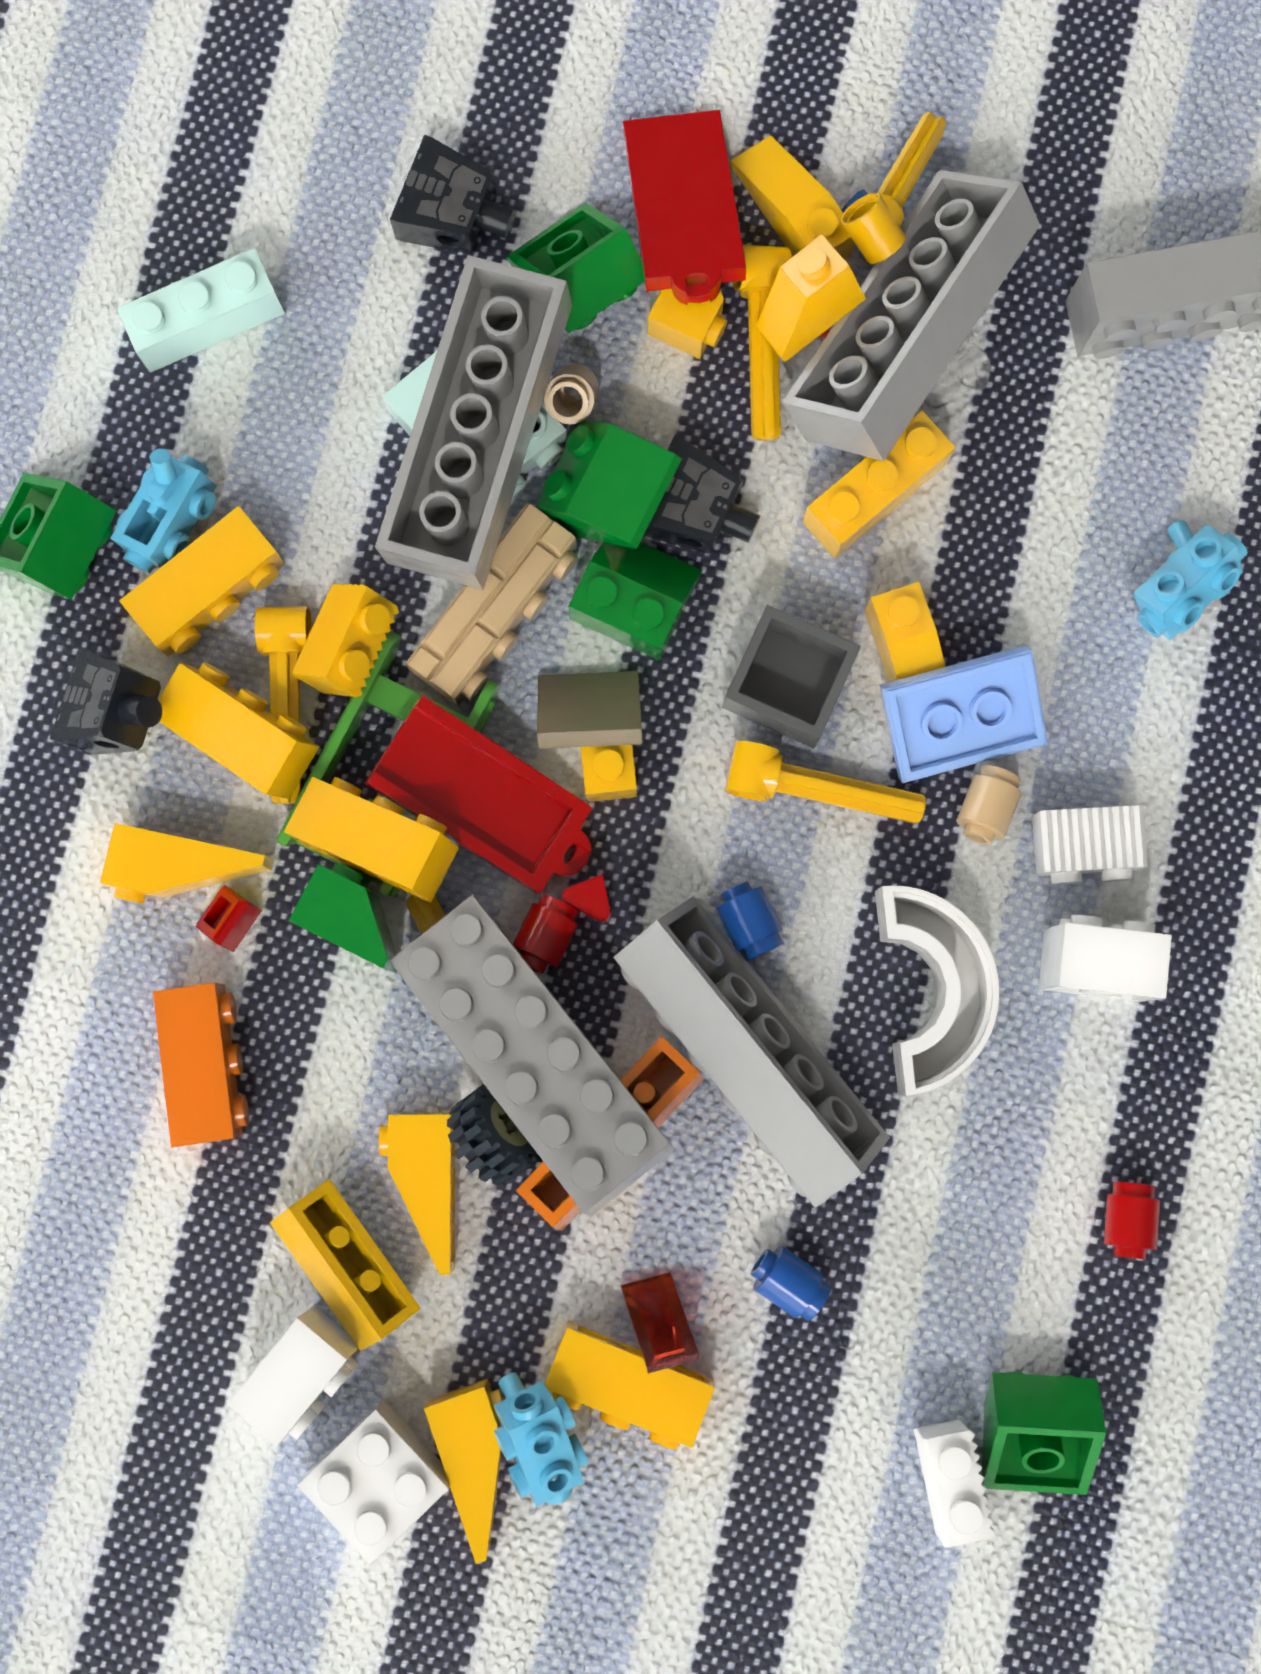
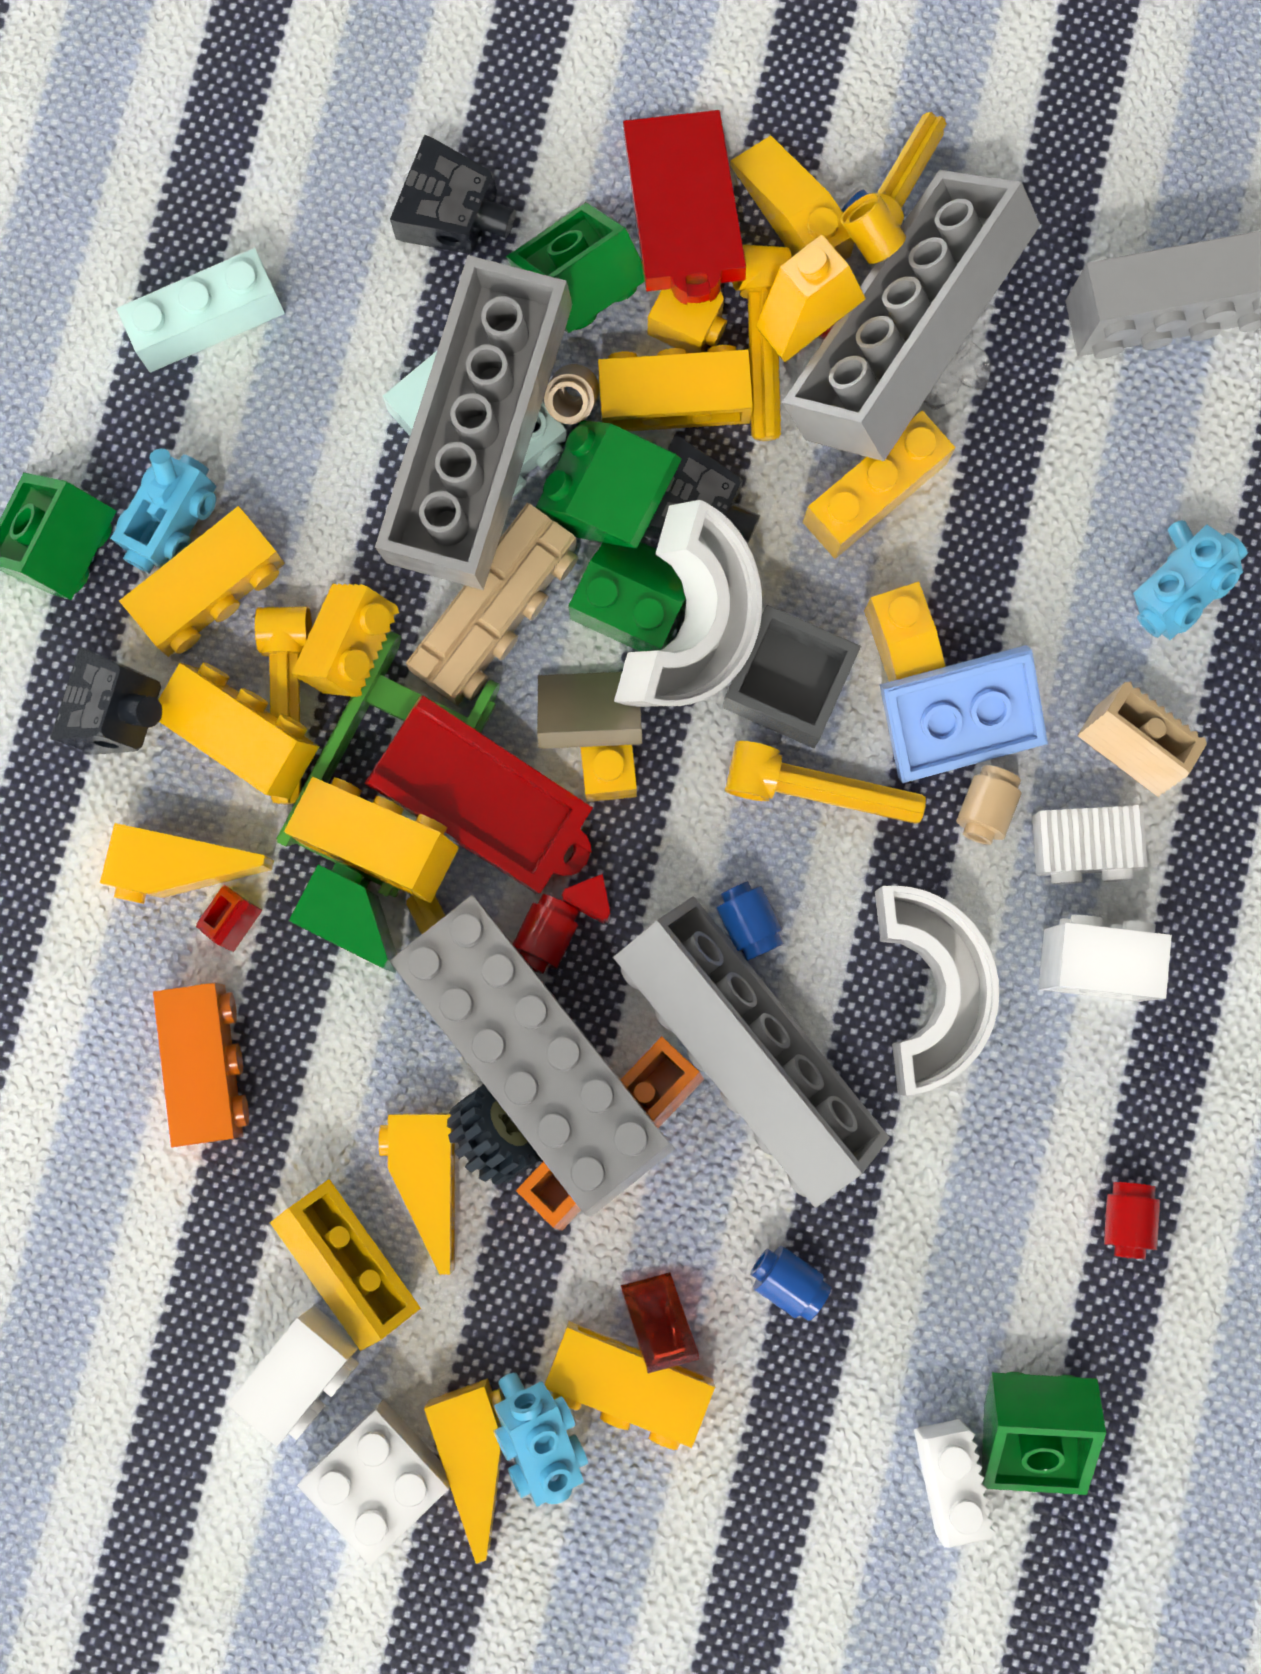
none -> yellow brick [598,345,753,432]
none -> white brick [614,500,762,707]
none -> tan brick [1078,681,1207,797]

